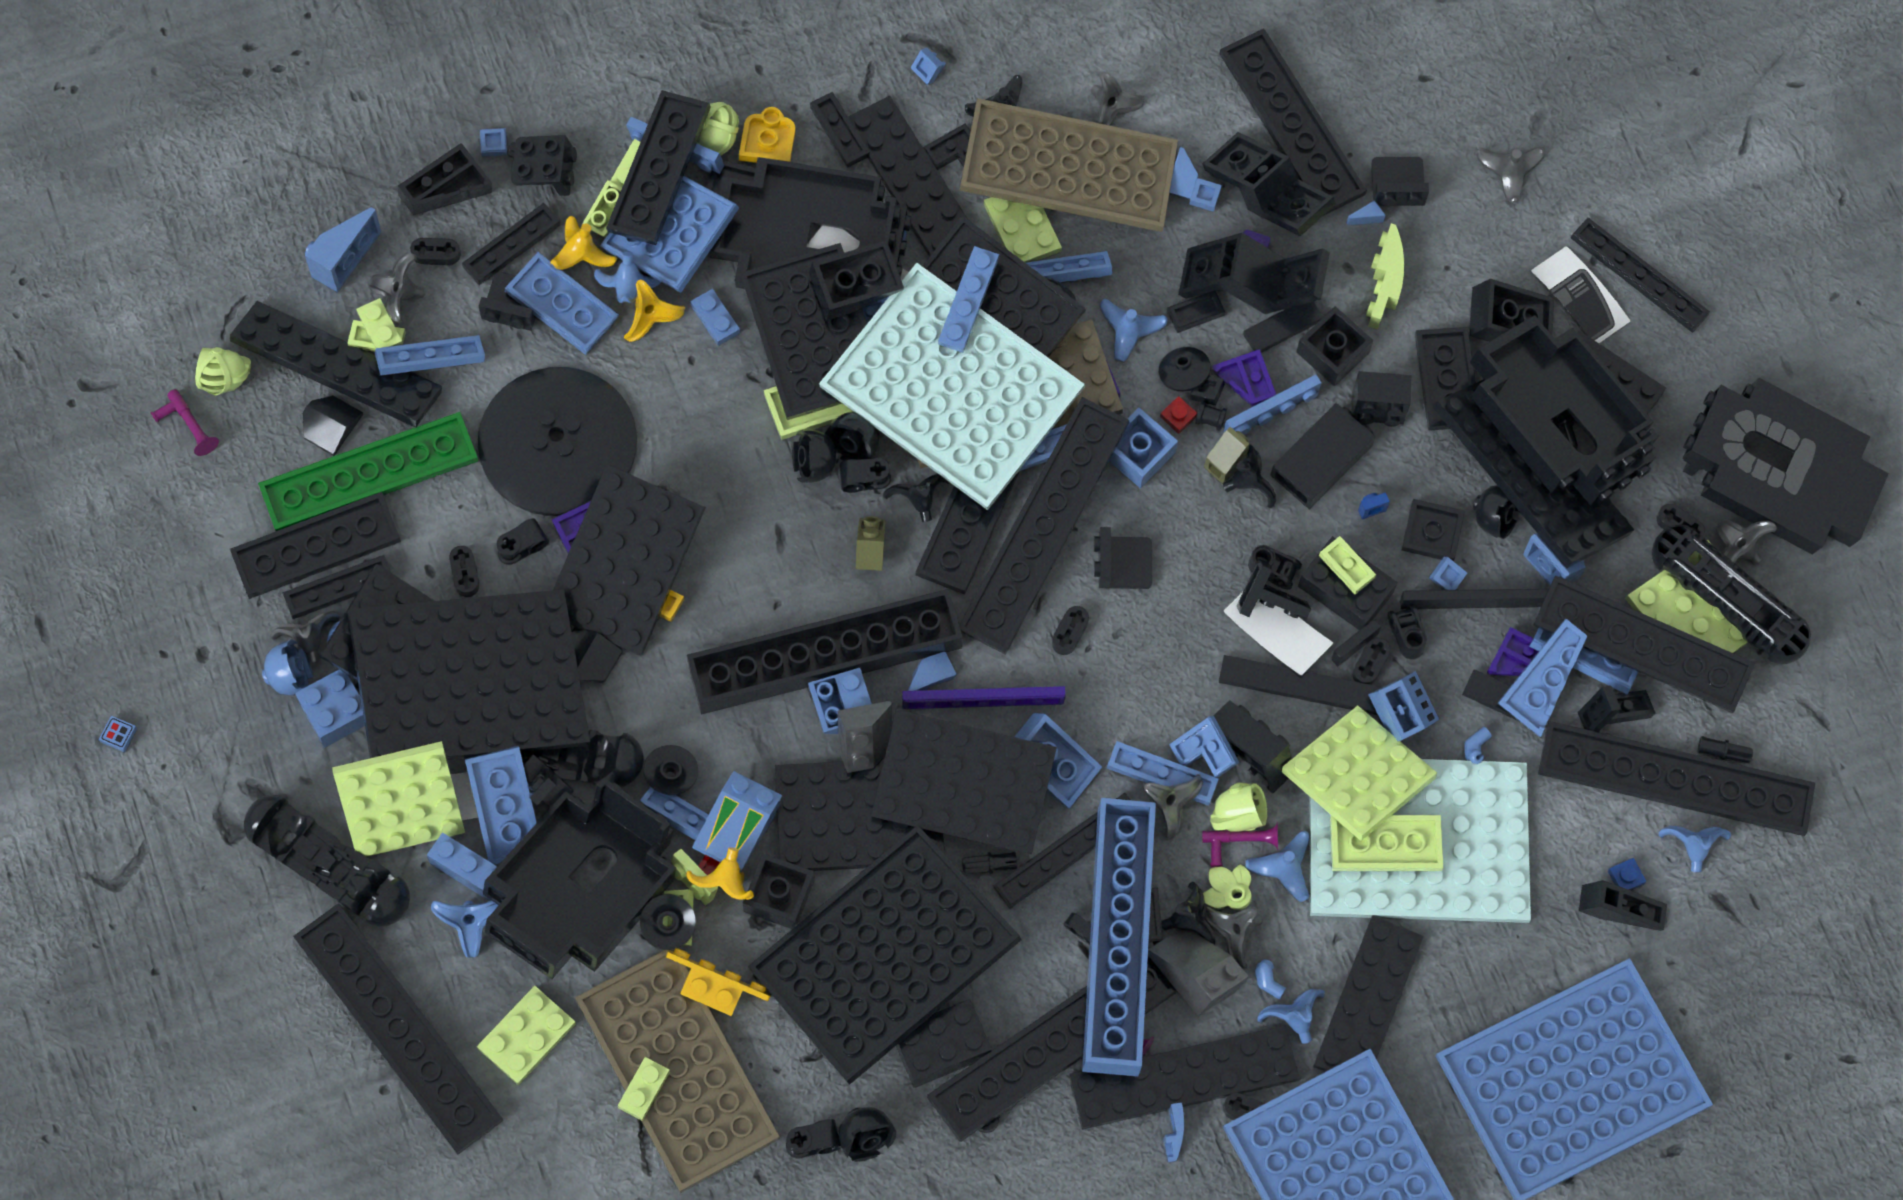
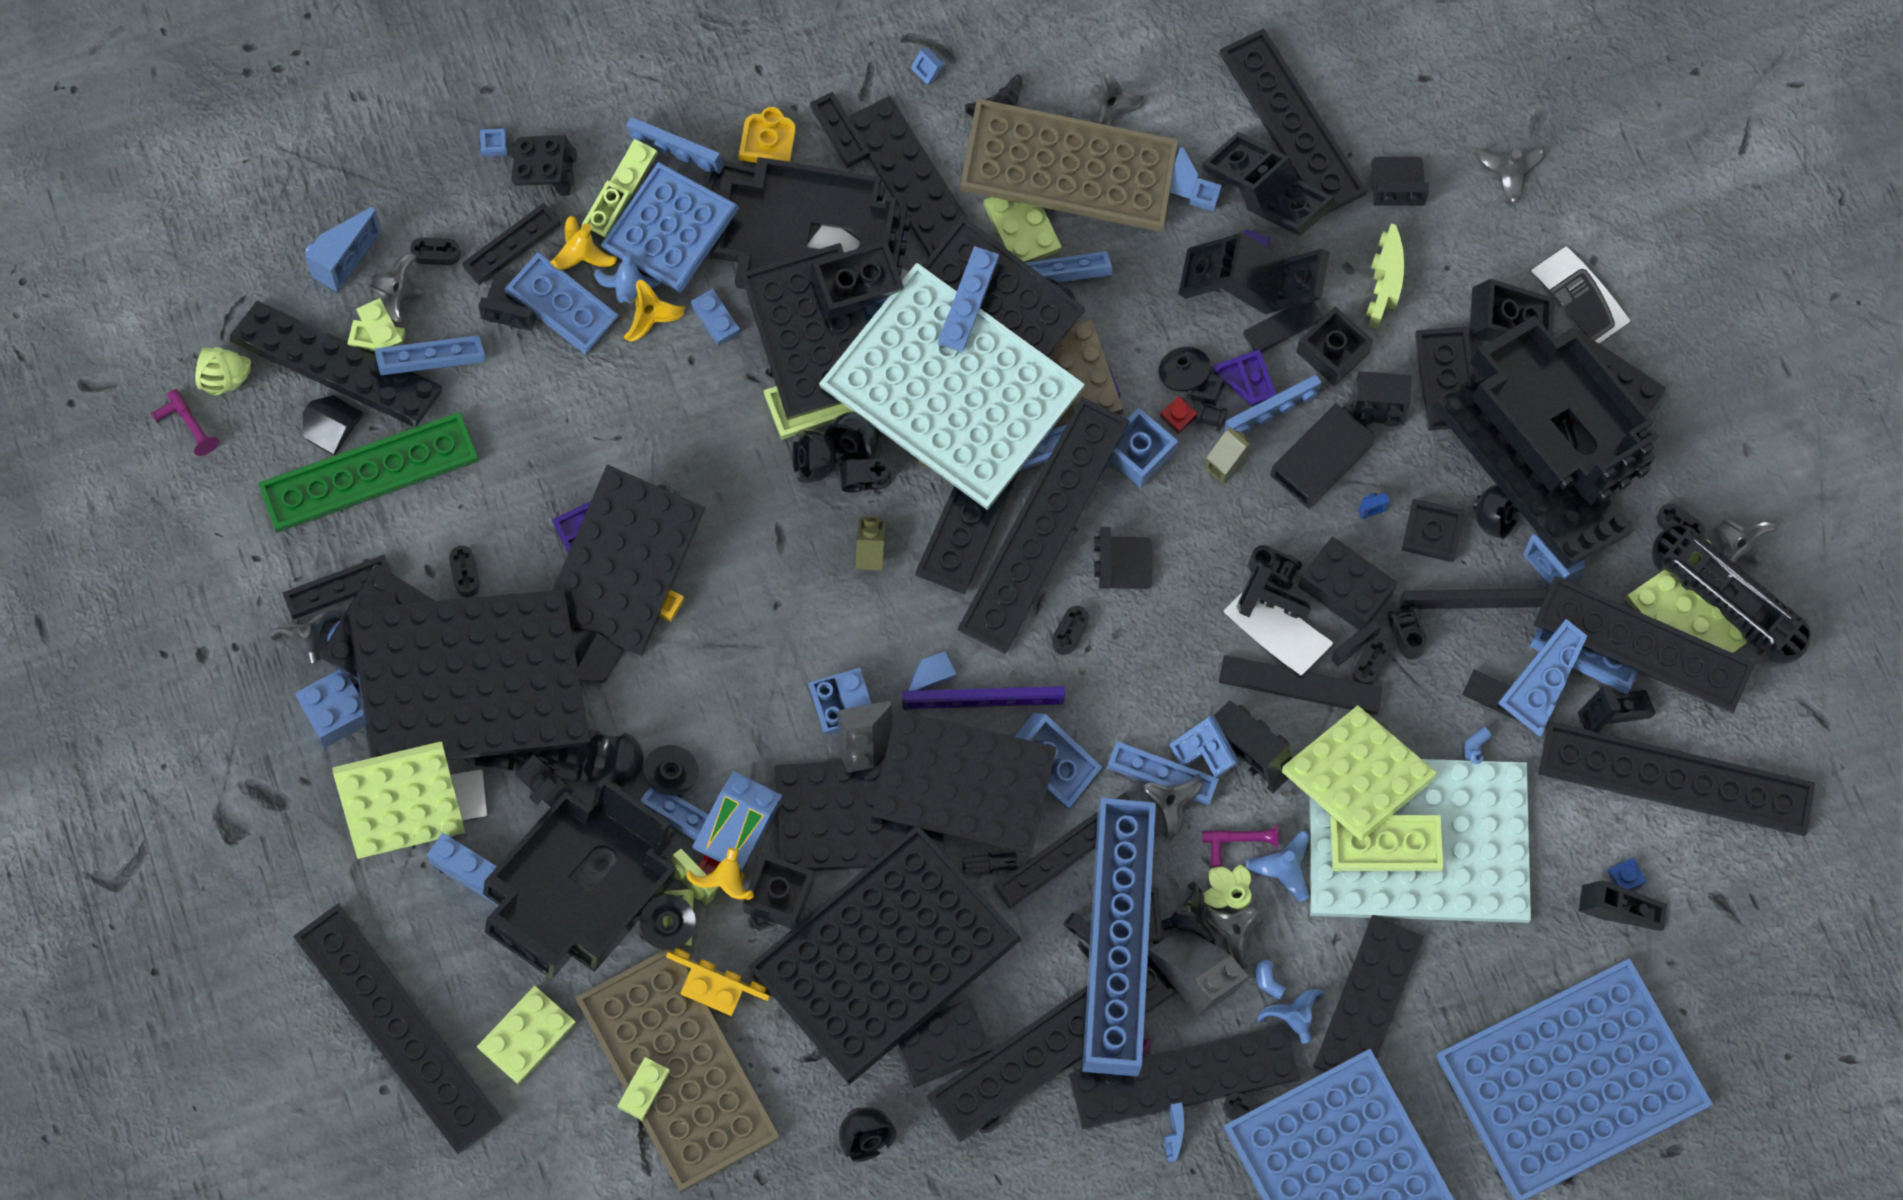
medium blue tile [99,716,137,753] -> none
black plate [230,492,401,599] -> none
black piece [244,795,410,927] -> none
medium blue cylinder [262,640,313,696] -> none
black wedge [398,143,492,216] -> none
medium blue piece [431,900,499,958] -> none
medium blue plate [464,745,536,865] -> none
black dish [478,367,637,516] -> none
black piece [497,518,549,565] -> none
black plate [606,90,711,245] -> none
black brick [687,589,963,715] -> none
yellowish green helmet [697,102,739,155] -> none
black piece [786,1119,841,1159] -> none
black piece [883,474,950,522] -> none
black tile [923,123,971,170] -> none
medium blue piece [1100,299,1167,362] -> none
black tile [1167,291,1225,333] -> none
yellowish green helmet [1210,782,1267,832] -> none
black piece [1223,444,1276,508] -> none
yellowish green plate [1319,536,1376,594] -> none
medium blue piece [1346,201,1386,225] -> none
medium blue slope [1368,671,1439,741] -> none
medium blue plate [1429,557,1467,590] -> none
dark purple wing [1487,627,1539,676] -> none
black tile [1571,218,1710,333] -> none
medium blue piece [1659,826,1731,872] -> none
black panel [1682,378,1889,555] -> none
black axle [1697,736,1753,763] -> none

